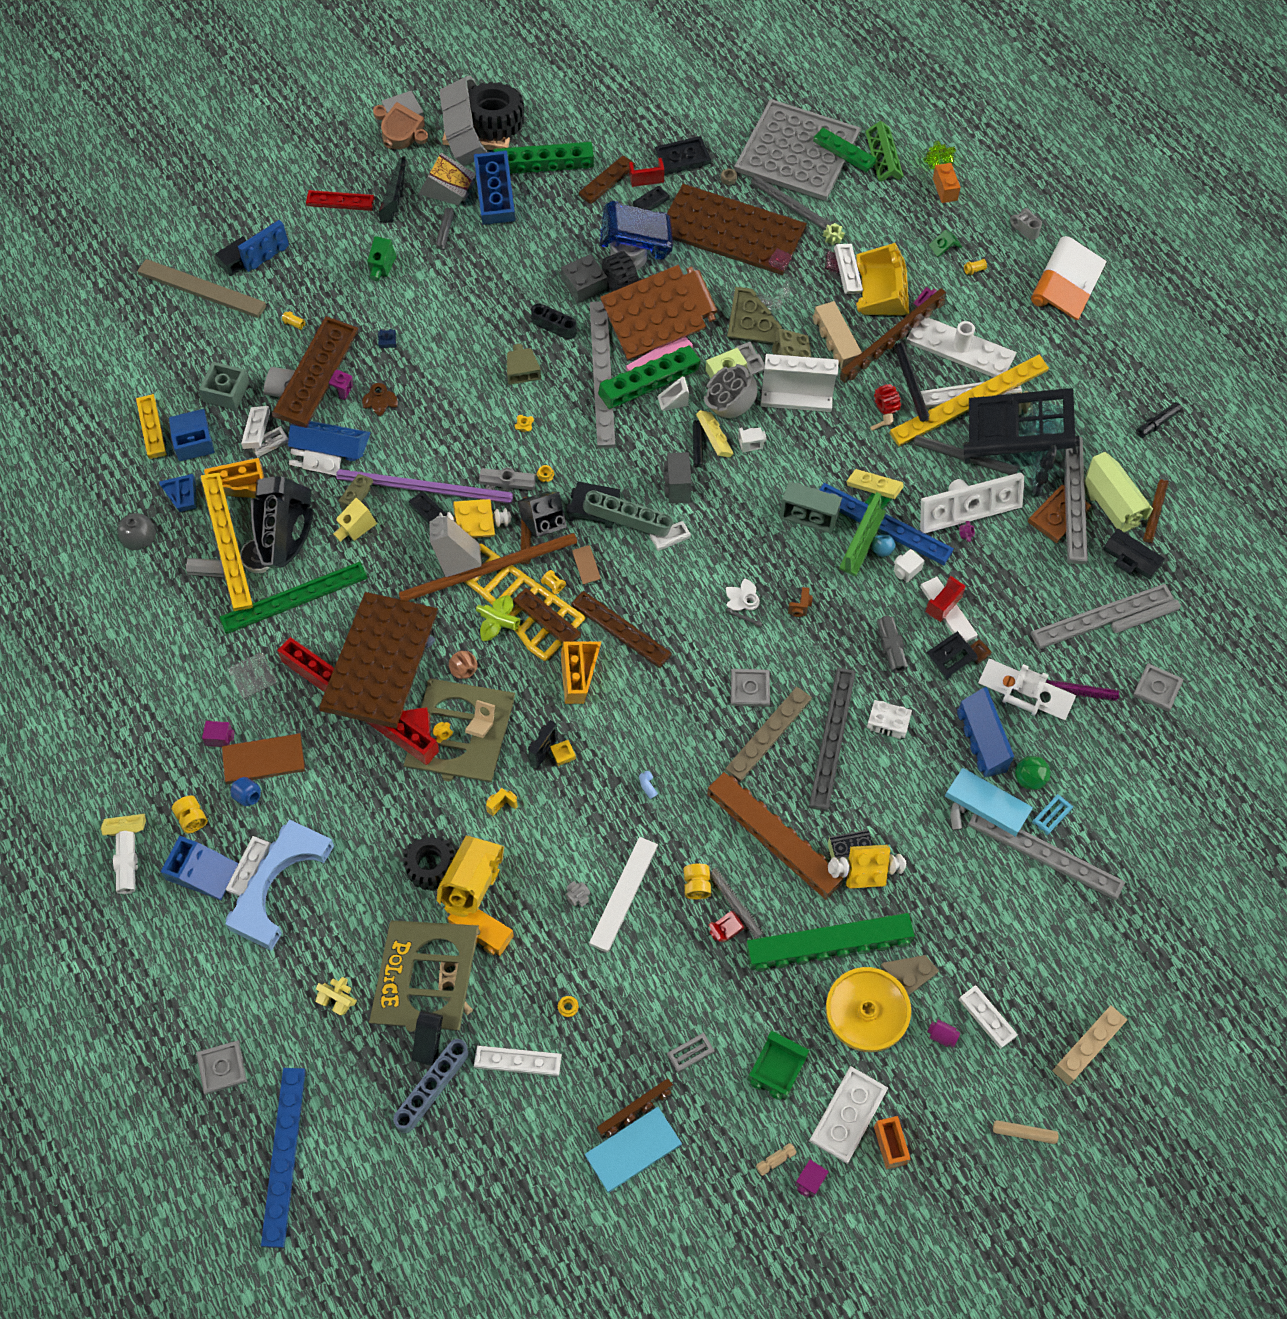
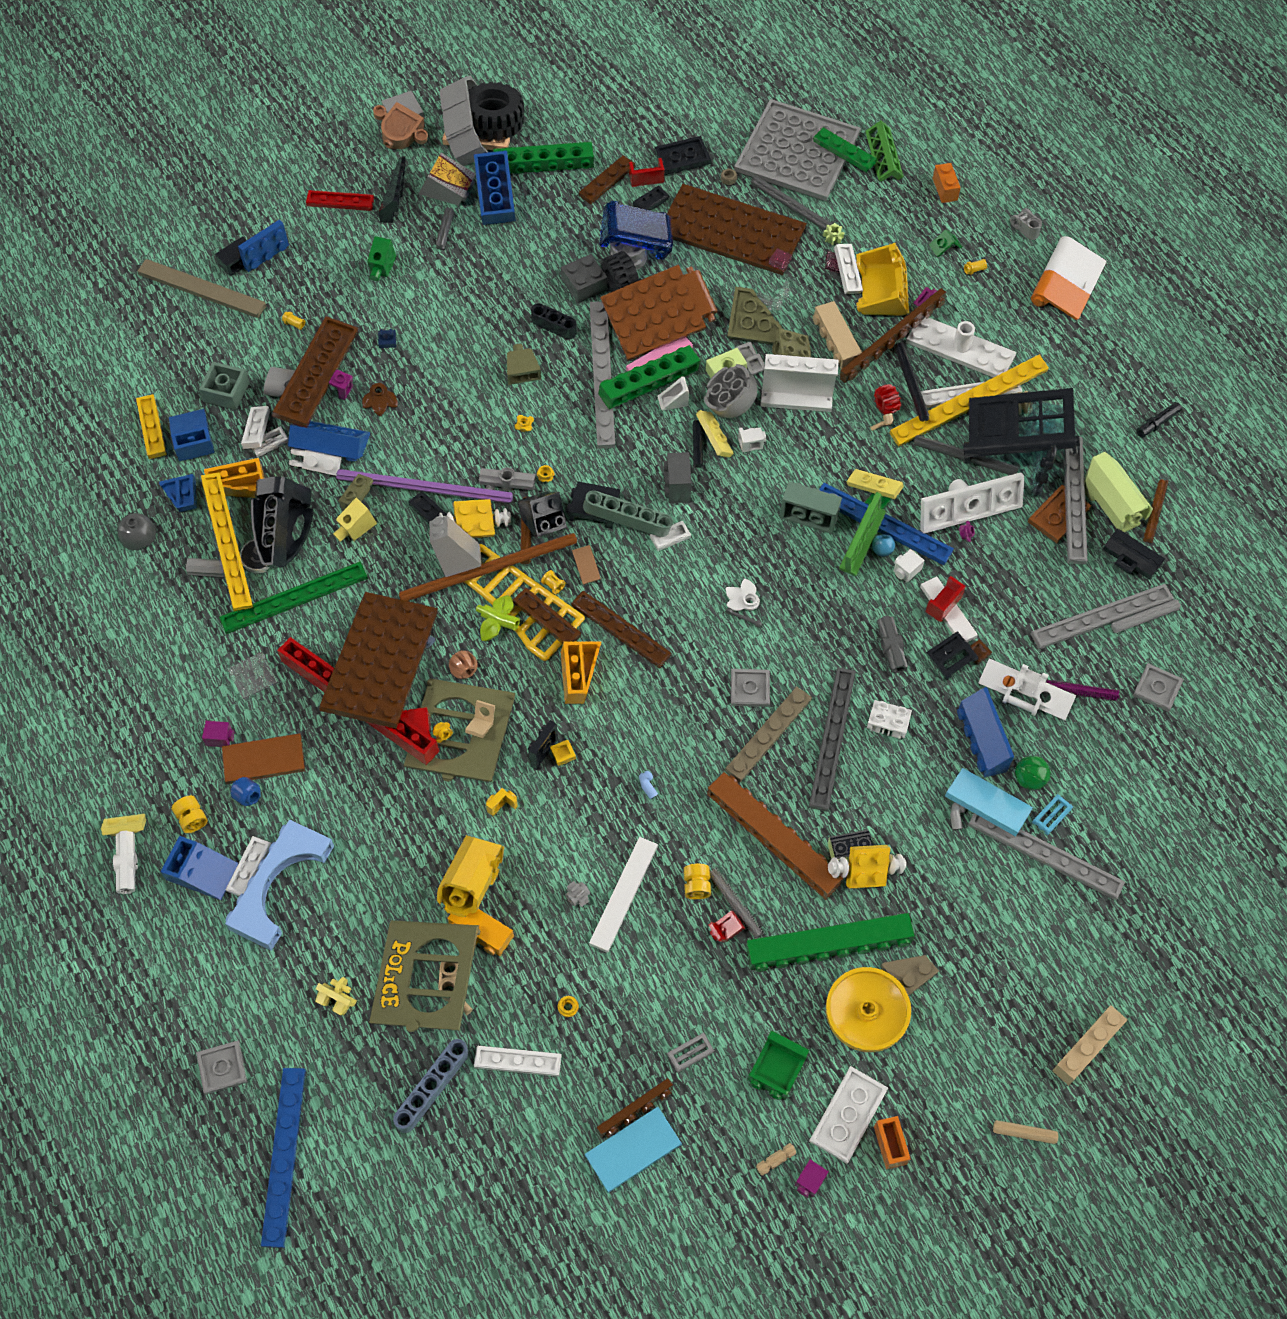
black tyre [403,834,455,891] -> none
black beam [412,1010,443,1066] -> none
dark orange bracket [788,587,813,617] -> none
clear neon green hips [923,140,956,170] -> none
magenta brick [927,1019,960,1048] -> none
white plate [959,985,1018,1049] -> none

